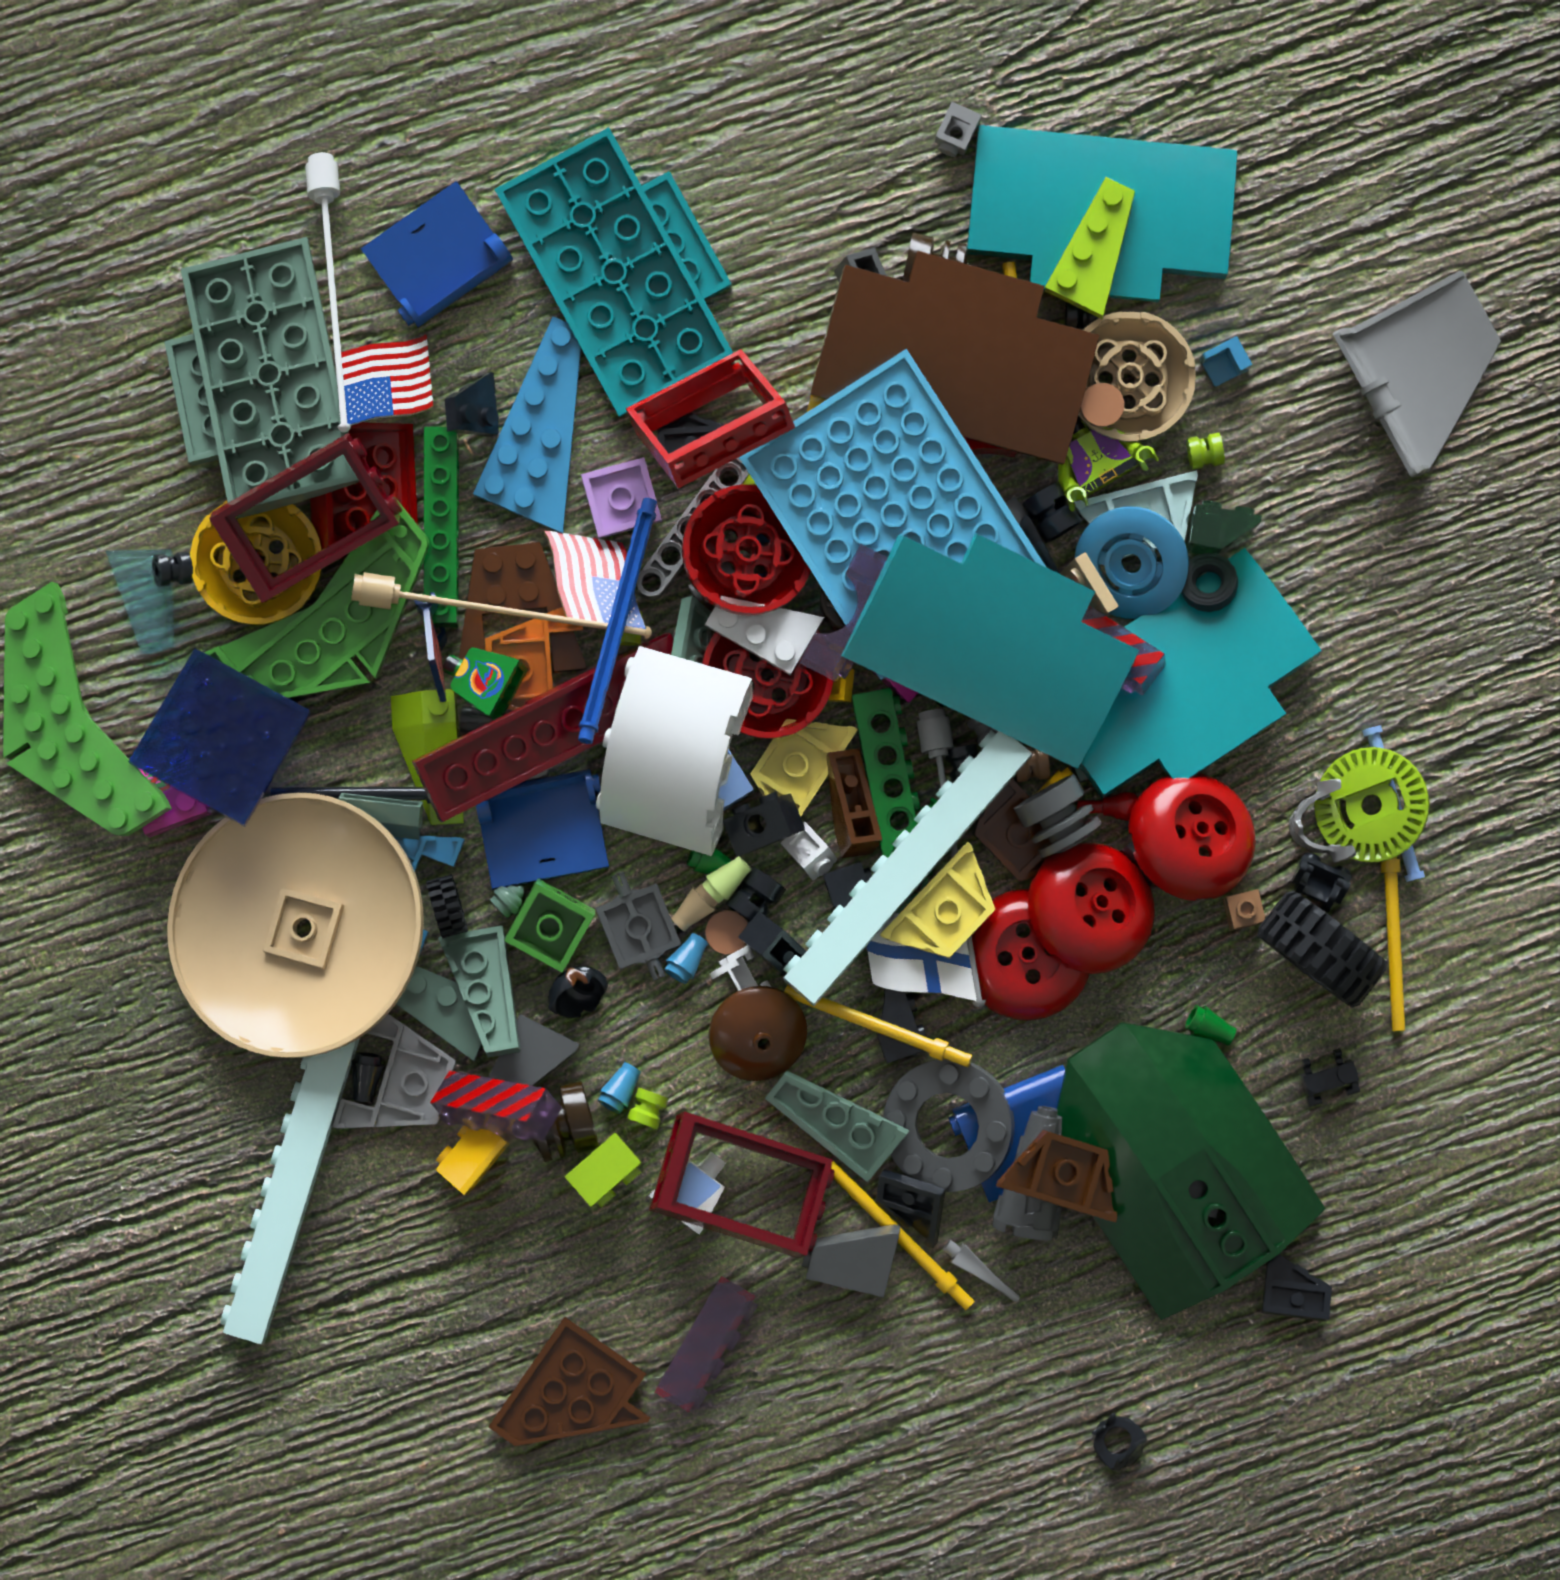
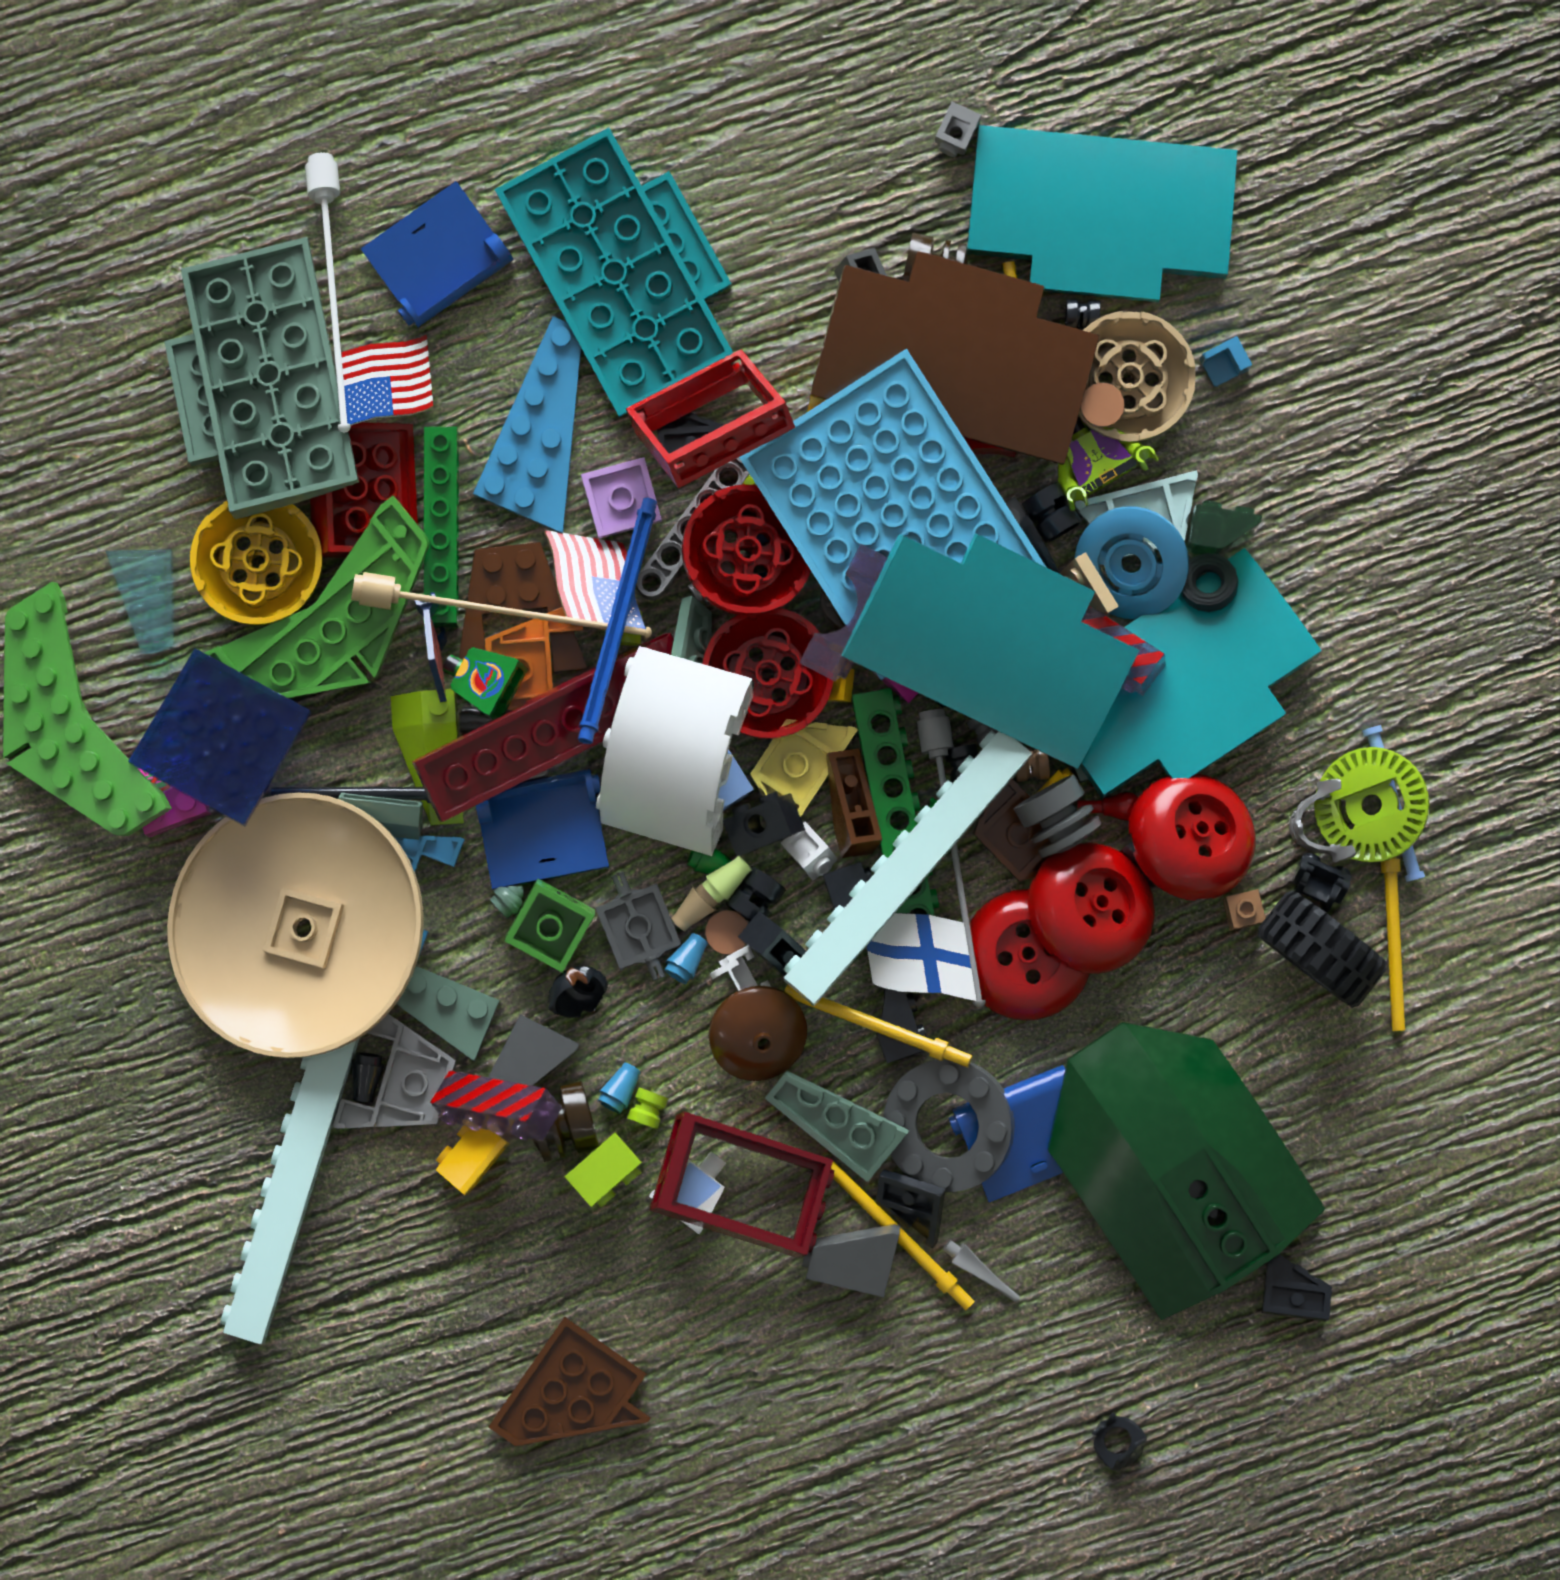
black wheel [152,551,193,588] -> none
dark red door [209,433,402,603] -> none
black tyre [426,874,468,939] -> none
sand green wing [438,925,521,1058] -> none
black wing [444,372,499,437] -> none
clear purple brick [654,1275,758,1412] -> none
white wing [705,596,824,675] -> none
light yellow wing [880,842,995,959] -> none
dark grey cone [992,1106,1062,1240] -> none
reddish brown wing [996,1130,1117,1223] -> none
lime wing [1045,177,1135,320] -> none
green cone [1185,1005,1237,1046] -> none
lime wheel [1186,432,1225,470] -> none
black piece [1300,1048,1360,1108] -> none
light grey panel [1333,271,1501,477] -> none

